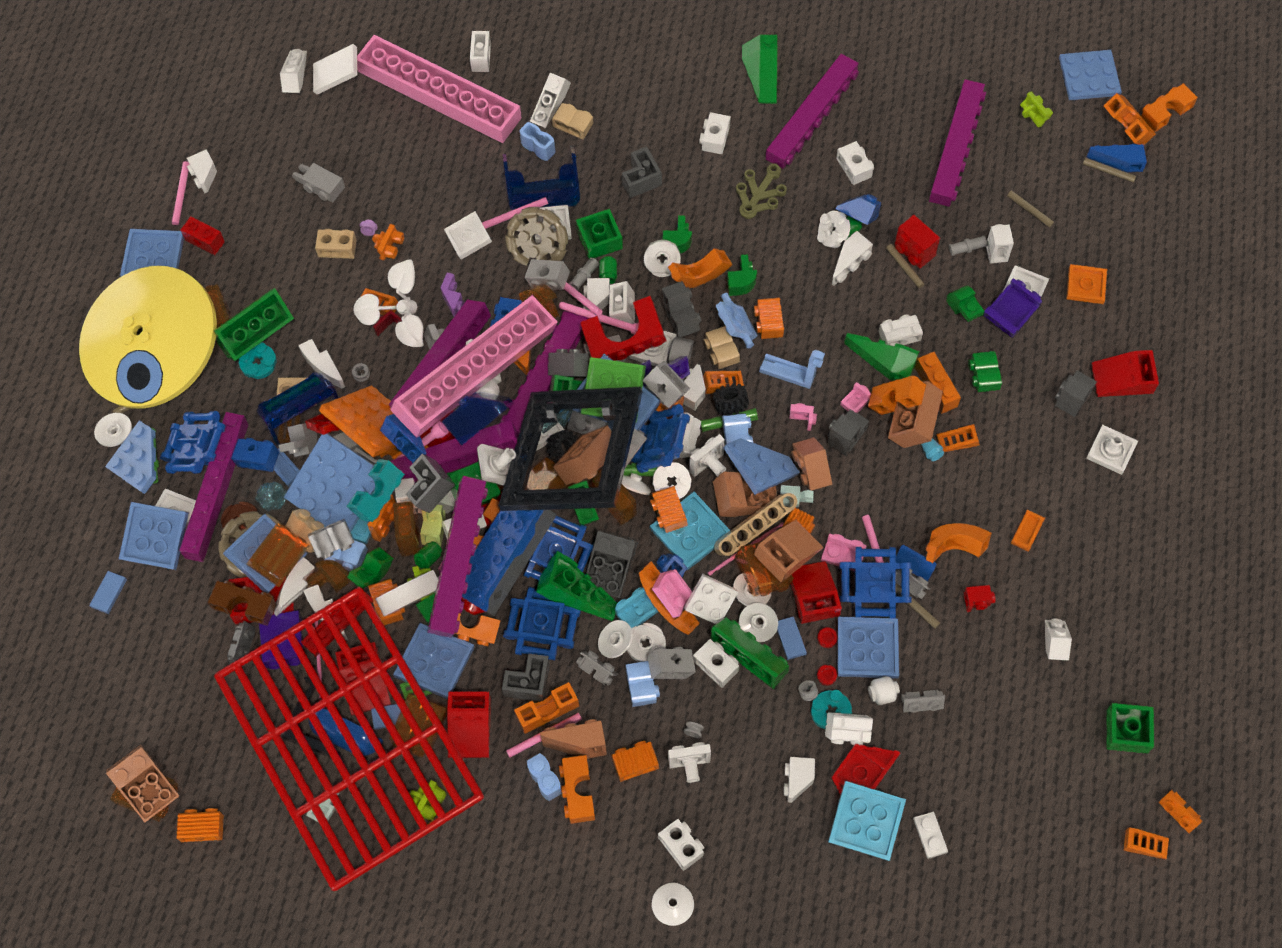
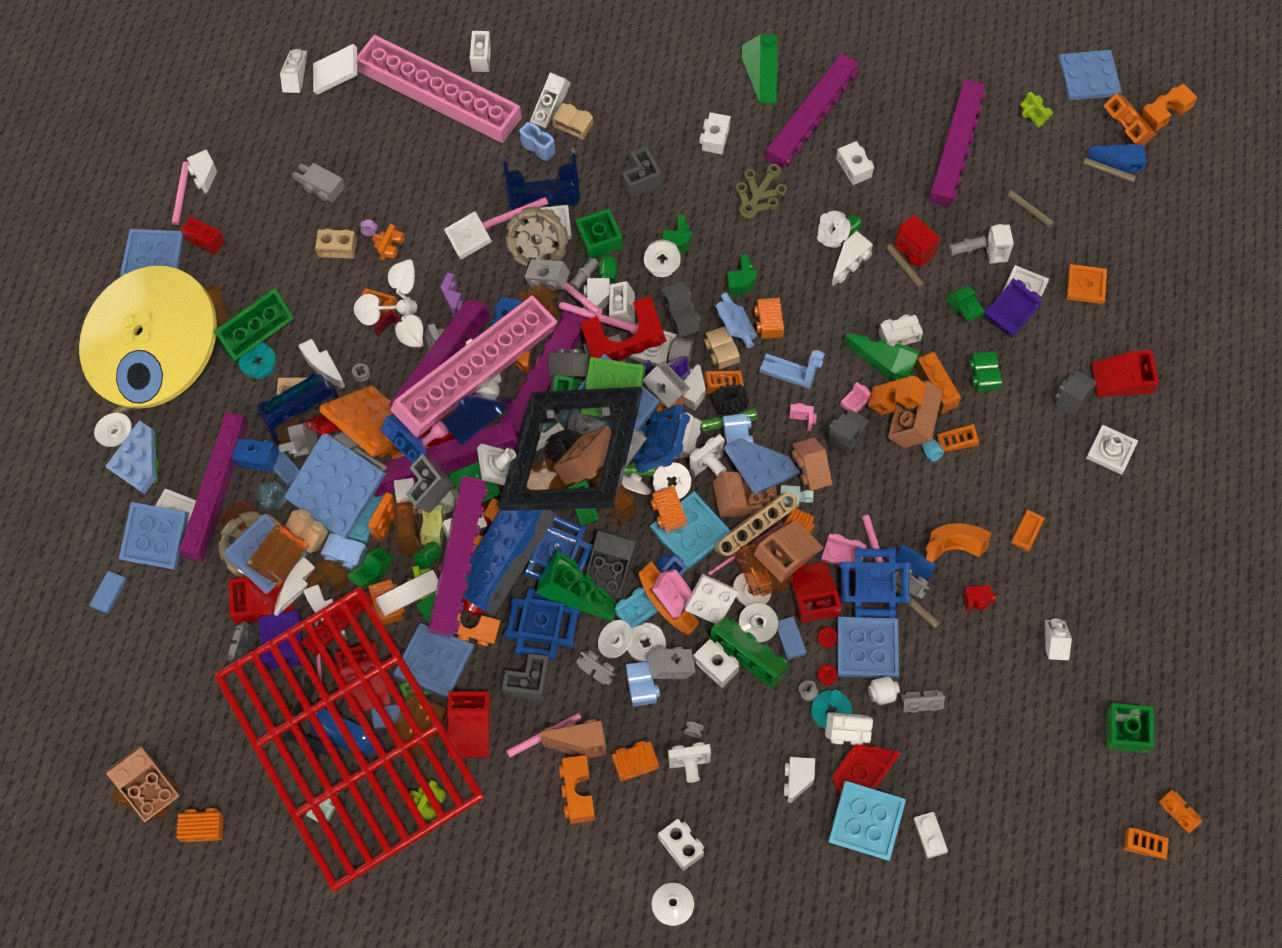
blue brick [160,411,226,474] -> none
reddish brown arch [208,581,277,626] -> none
flat silver brick [308,519,354,559] -> none
teal arch [346,459,405,522] -> none
orange arch [514,682,579,734] -> none
light blue brick [527,753,562,801] -> none
orange arch [668,248,733,288] -> none
slope [836,194,881,225] -> none

